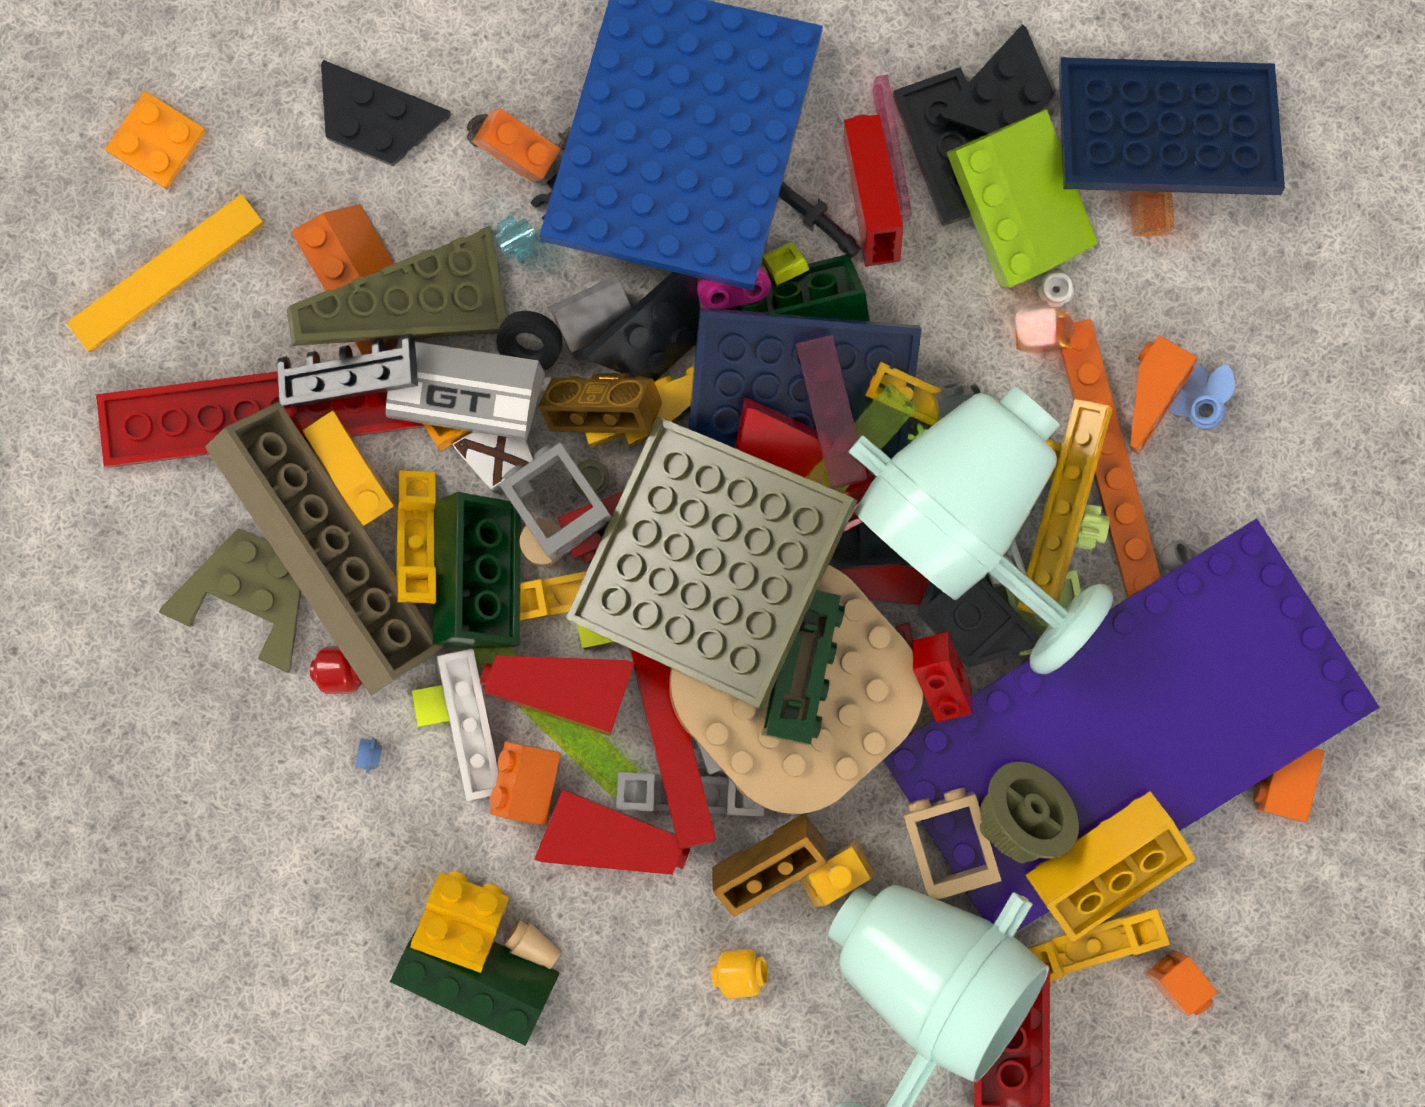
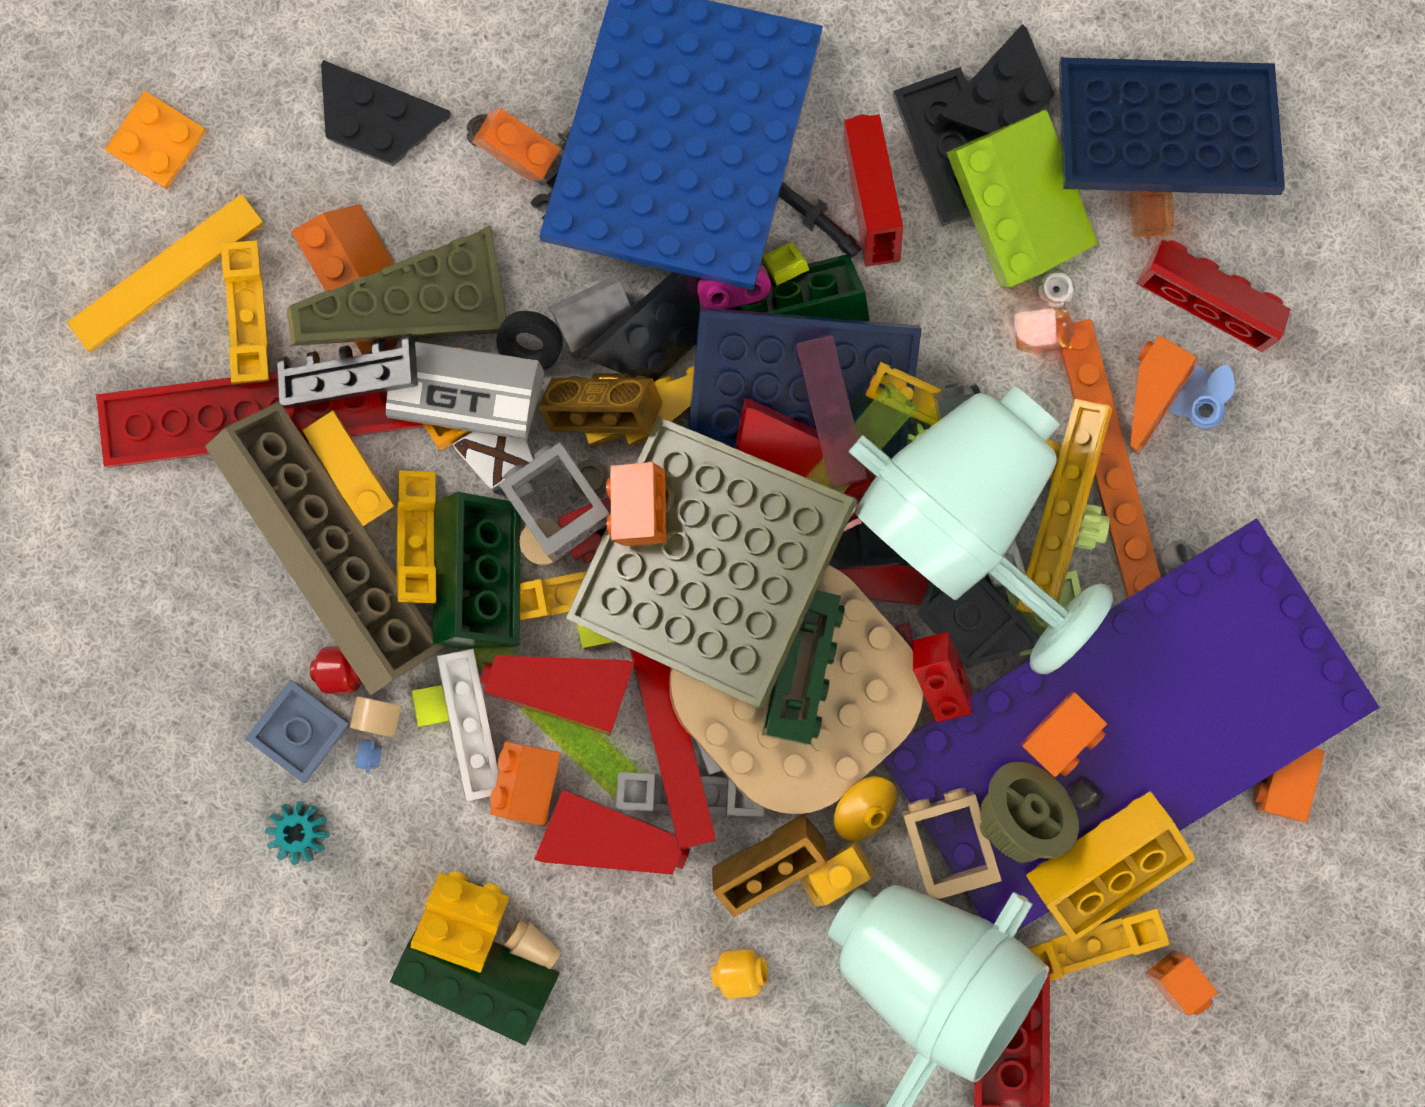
olive wing [159,528,301,673] -> none
clear light blue gear [493,215,538,262] -> none
clear pink tile [872,74,912,223] -> none
none -> yellow slope [221,240,269,384]
none -> sand blue plate [245,680,350,783]
none -> teal gear [265,801,330,865]
none -> tan piece [349,696,402,738]
none -> brick [606,462,667,546]
none -> yellow dish [834,776,897,841]
none -> orange brick [1020,691,1107,777]
none -> clear smoke plate [1069,777,1105,811]
none -> red slope [1136,239,1291,352]

